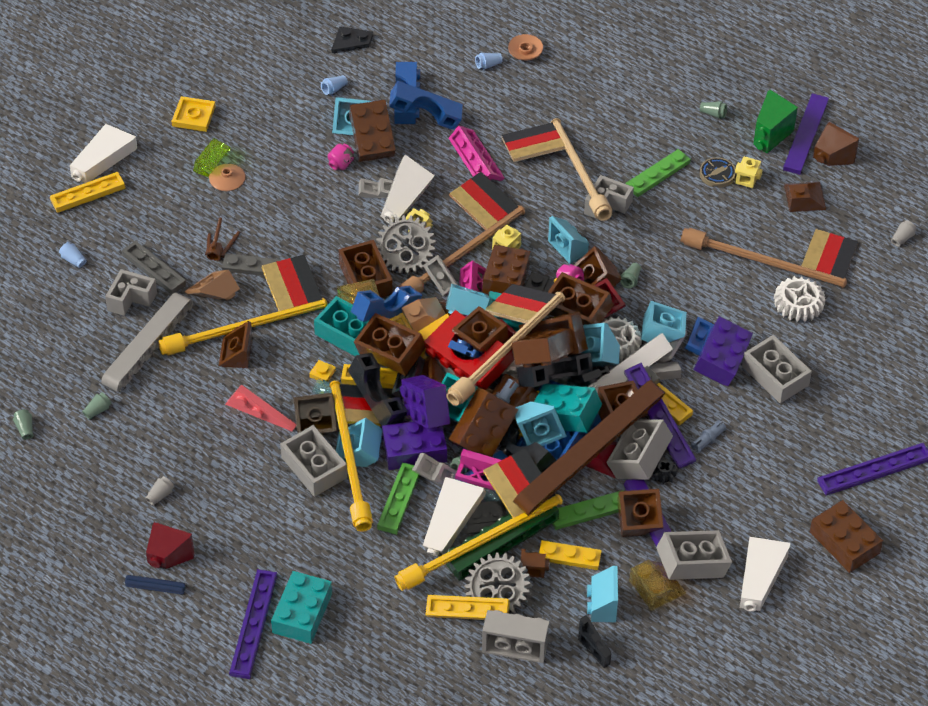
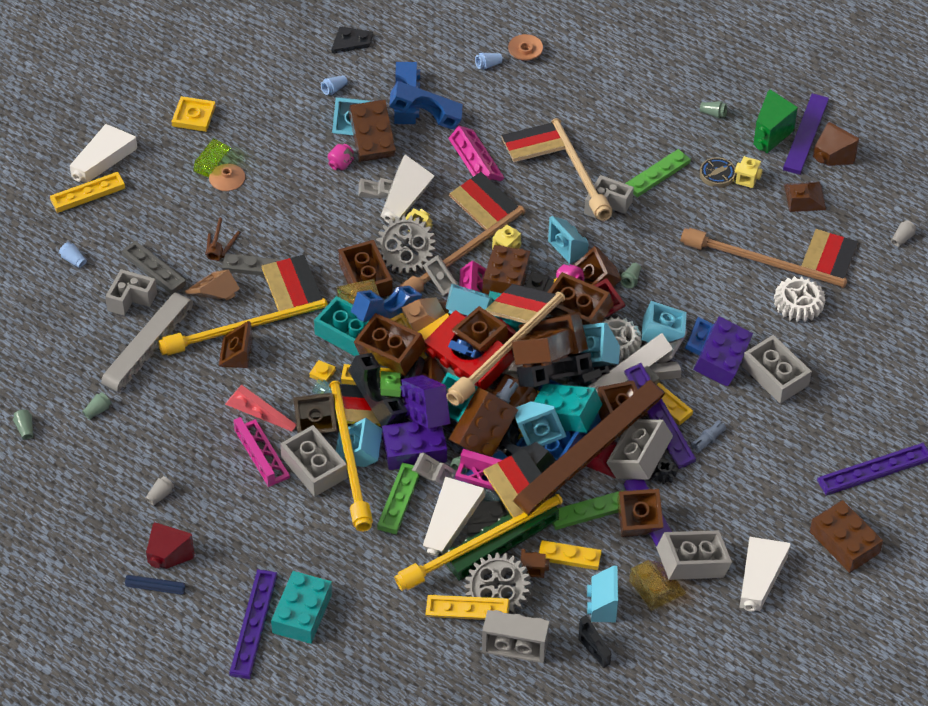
none -> dark pink fence [233,417,290,487]
none -> bright green plate [380,371,401,397]

